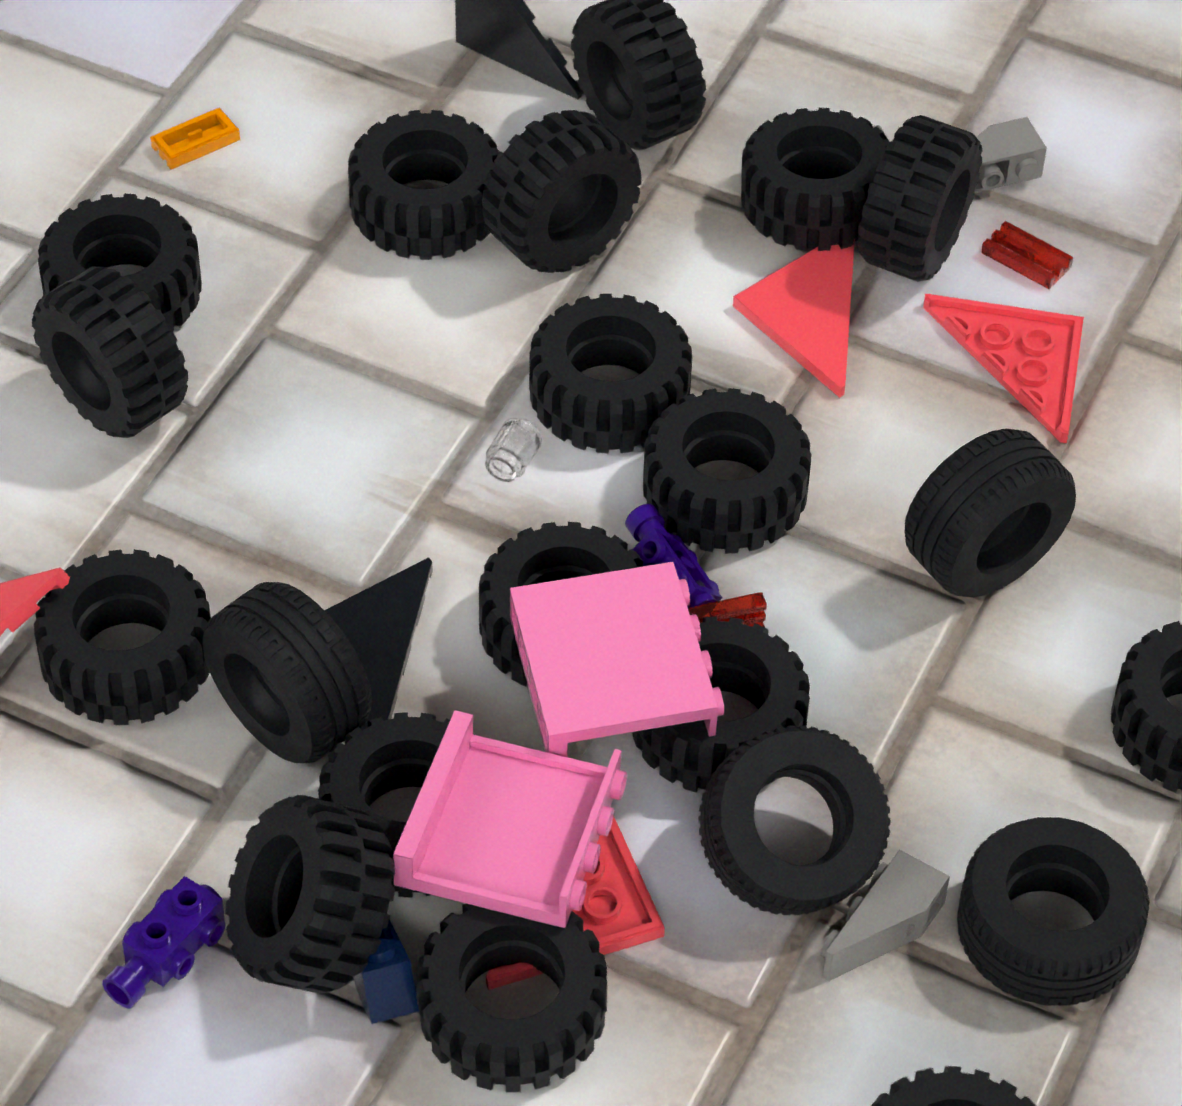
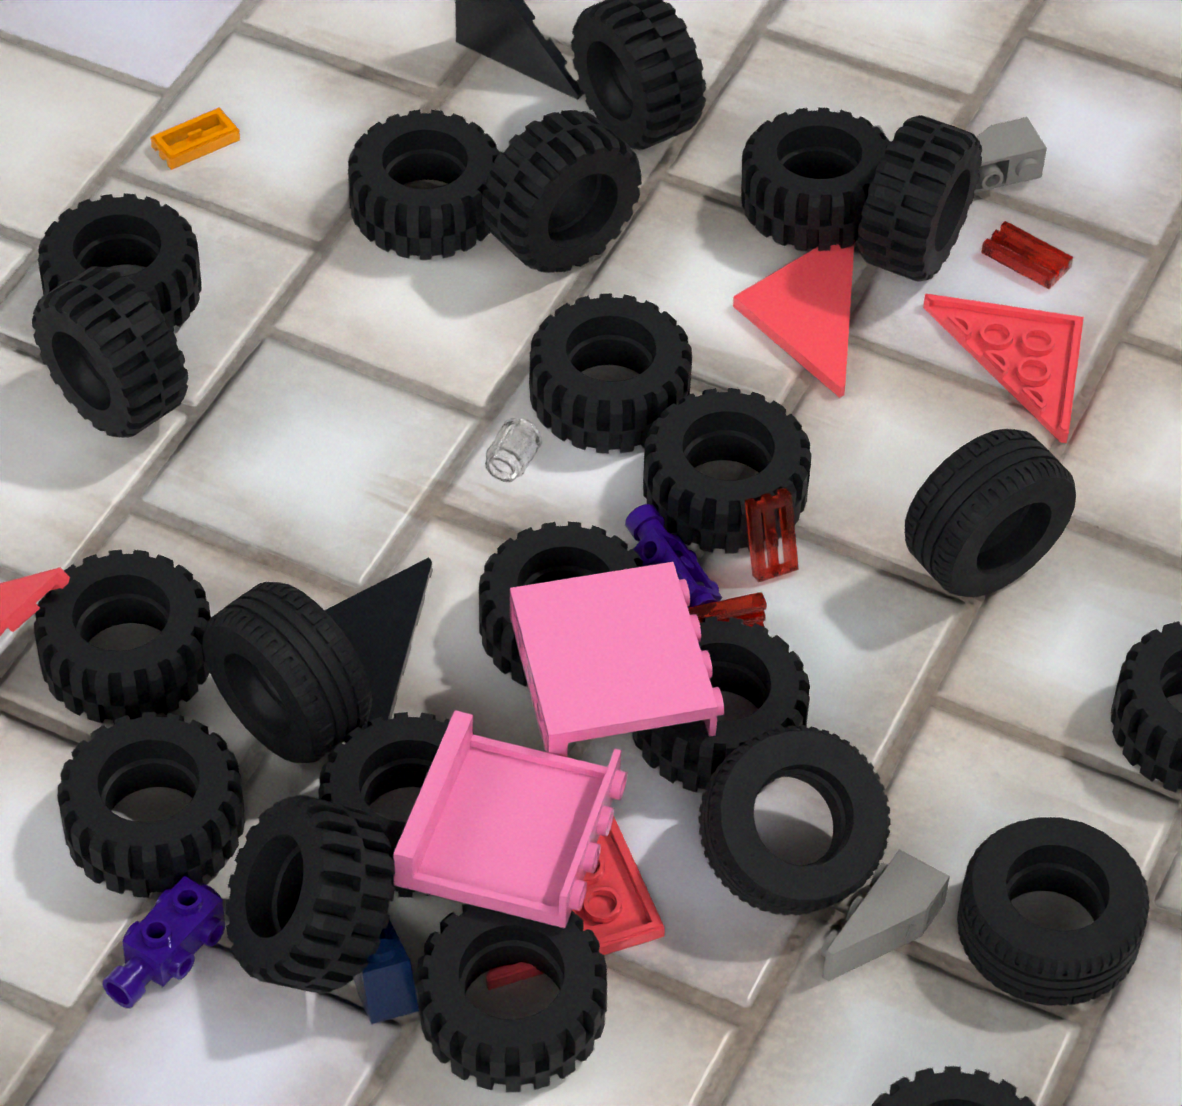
none -> black tyre [57,712,245,898]
none -> clear red tile [745,488,799,582]

